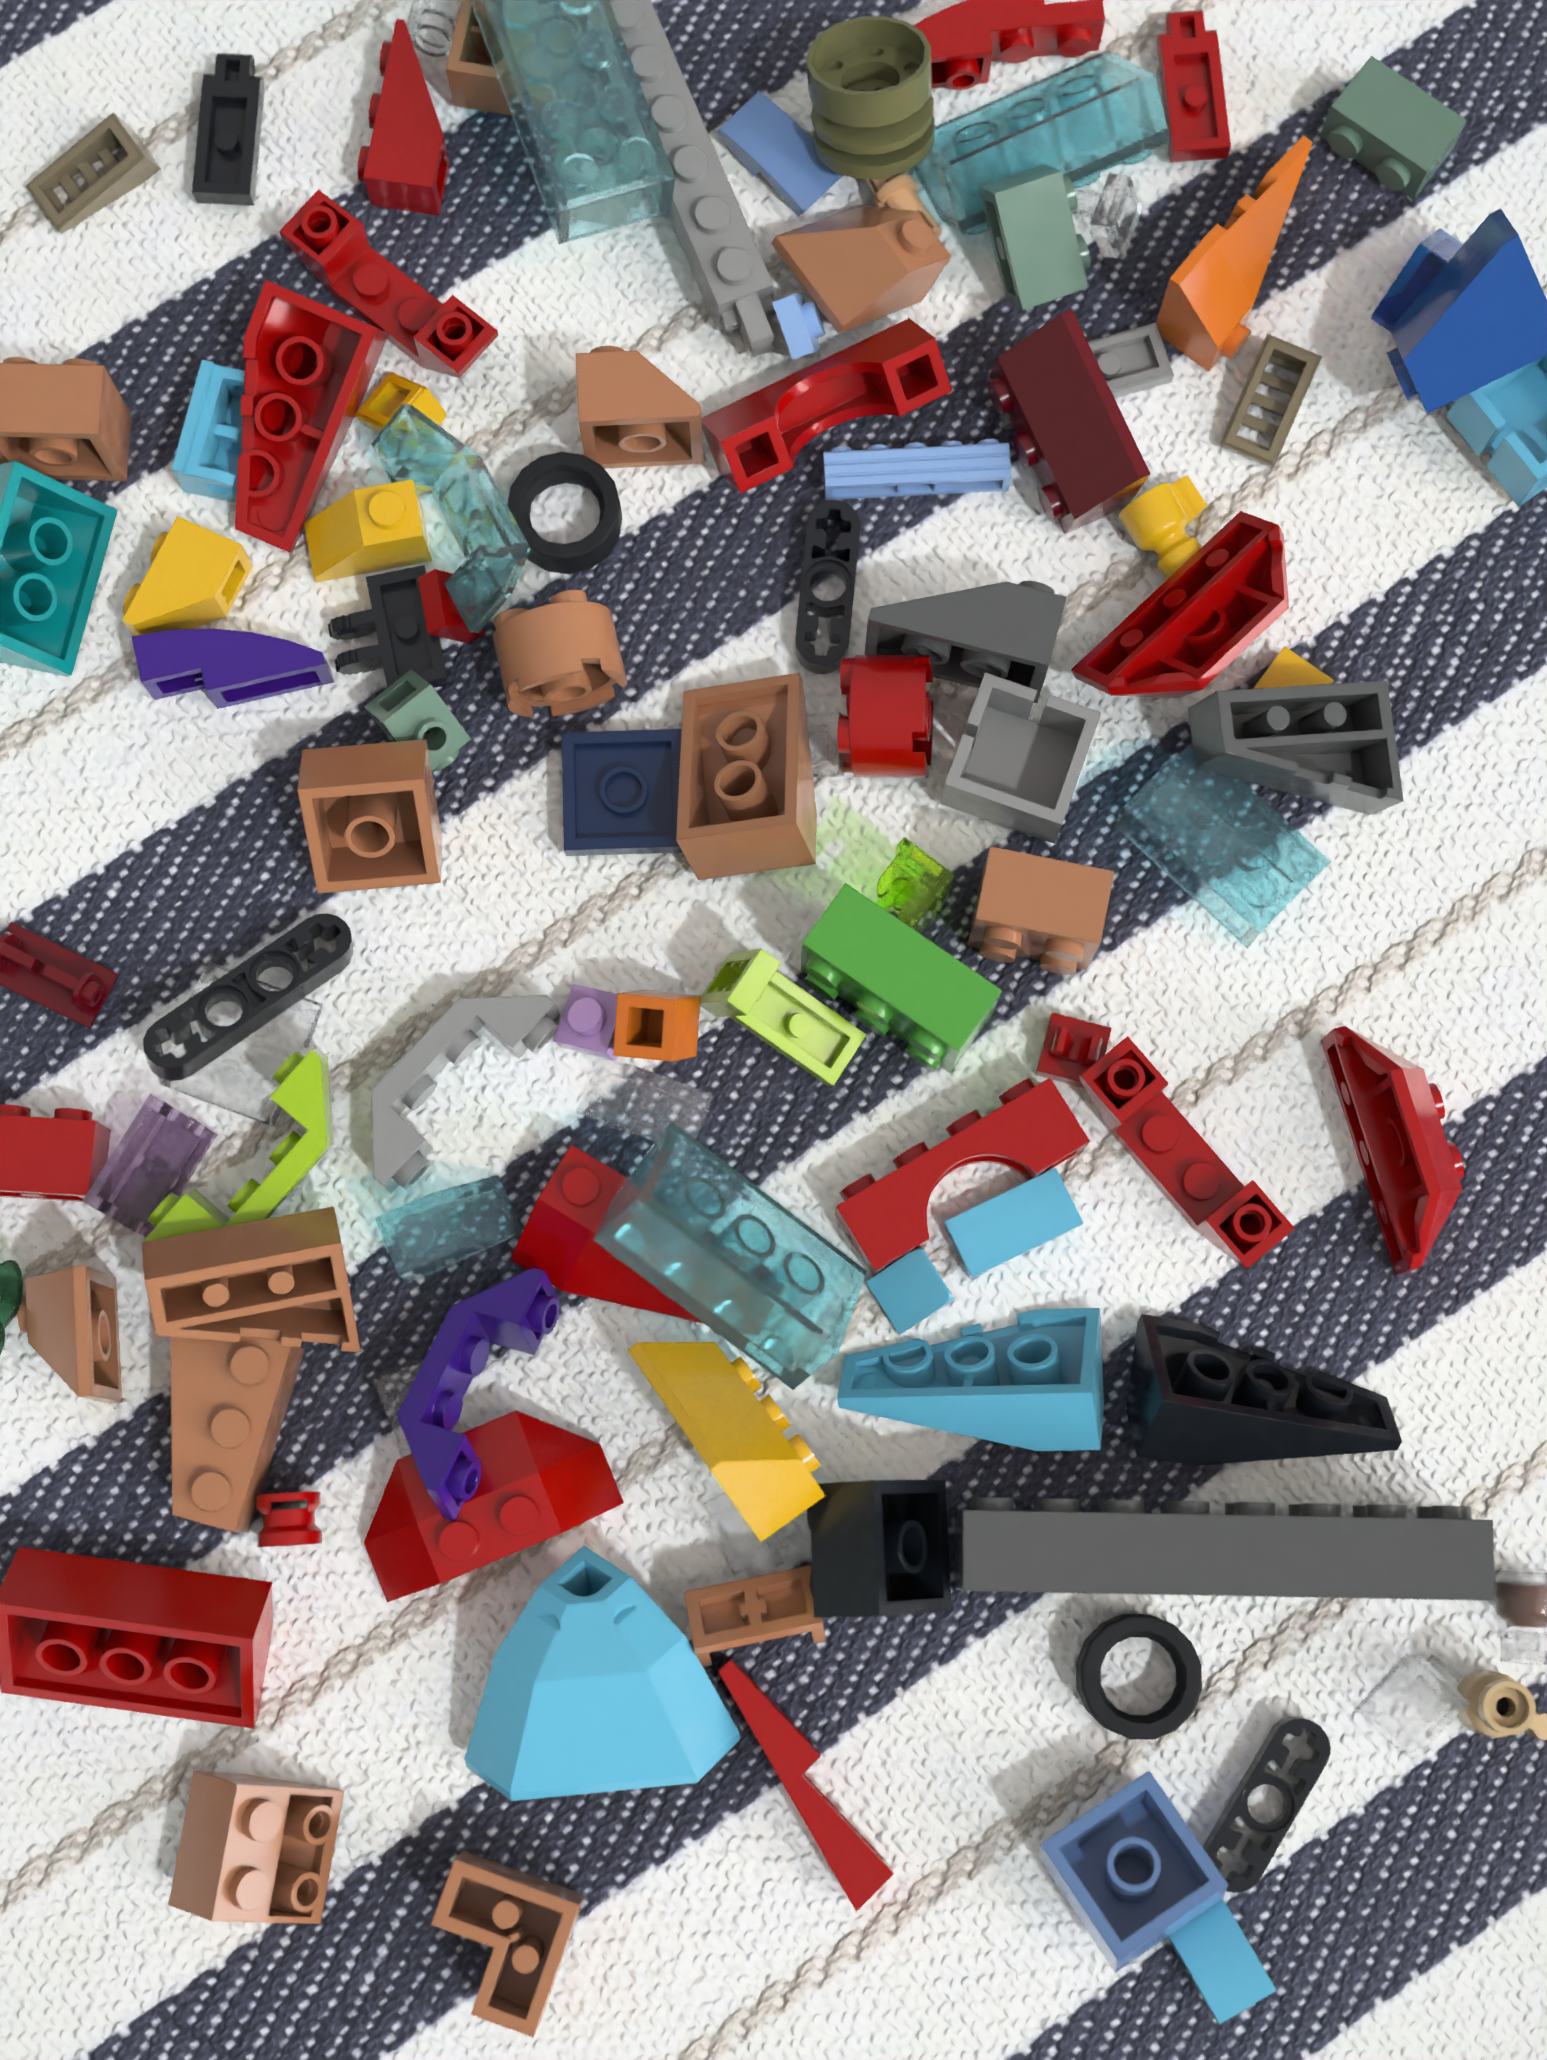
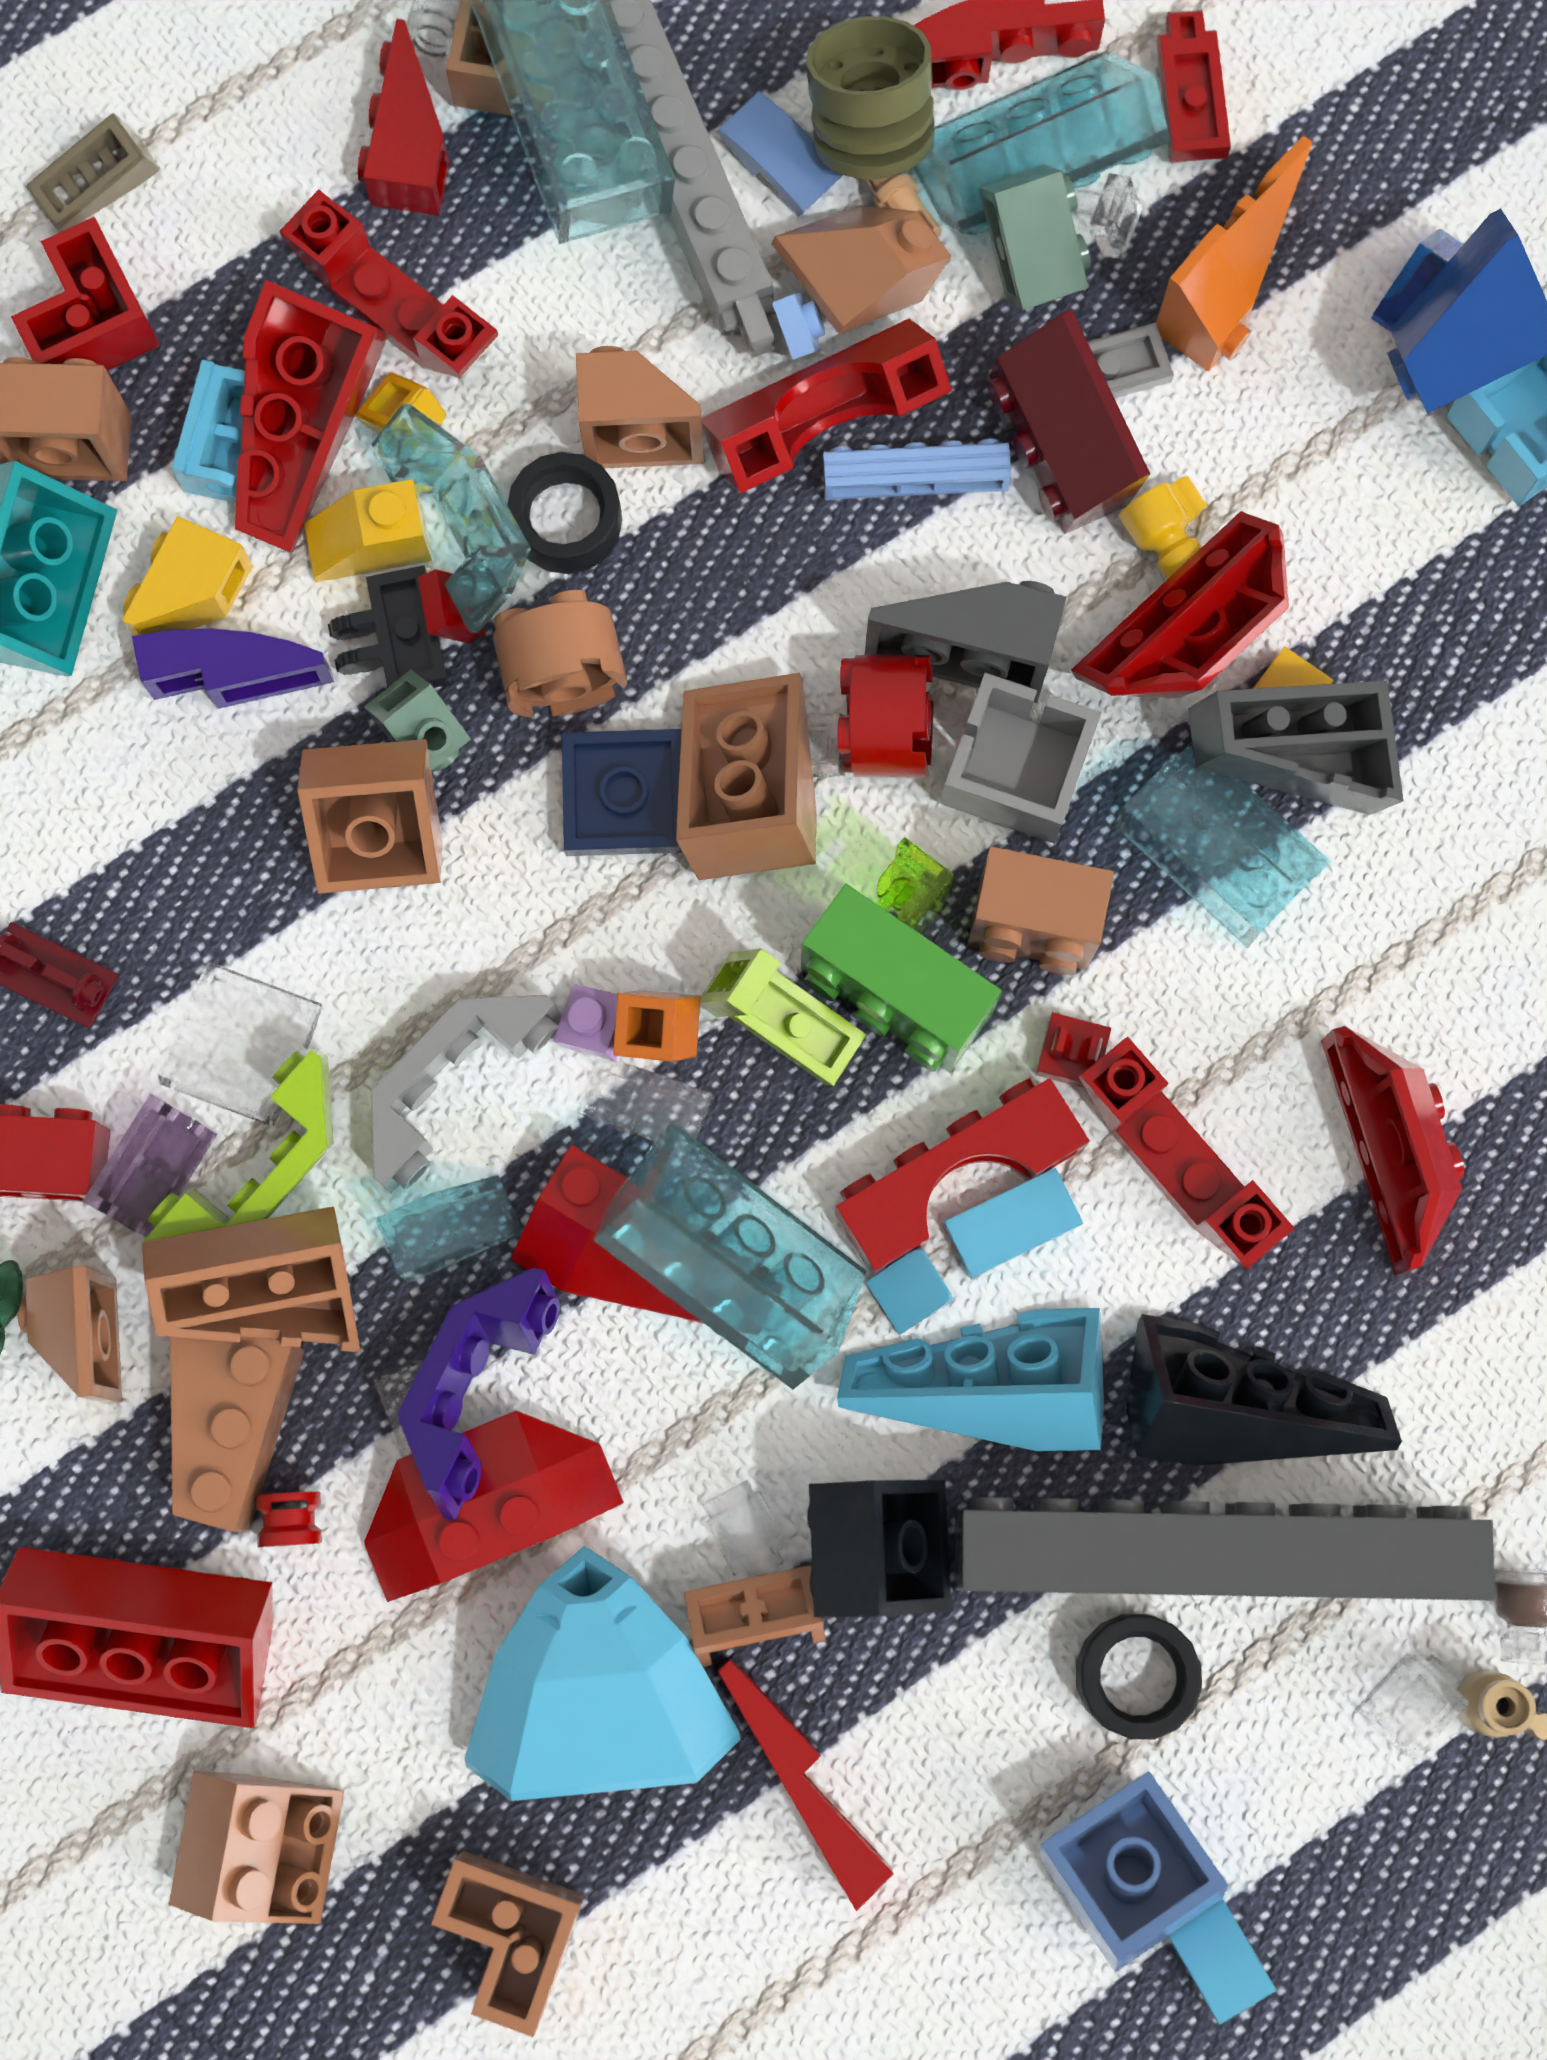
black beam [143,913,353,1081] -> none
black hinge [192,53,265,206] -> none
yellow slope [627,1342,825,1542] -> none
black beam [795,500,860,674] -> none
black beam [1203,1716,1331,1893] -> none
dark tan slope [1219,334,1322,469] -> none
sand green brick [1320,55,1467,200] -> none
none -> red brick [10,216,160,371]

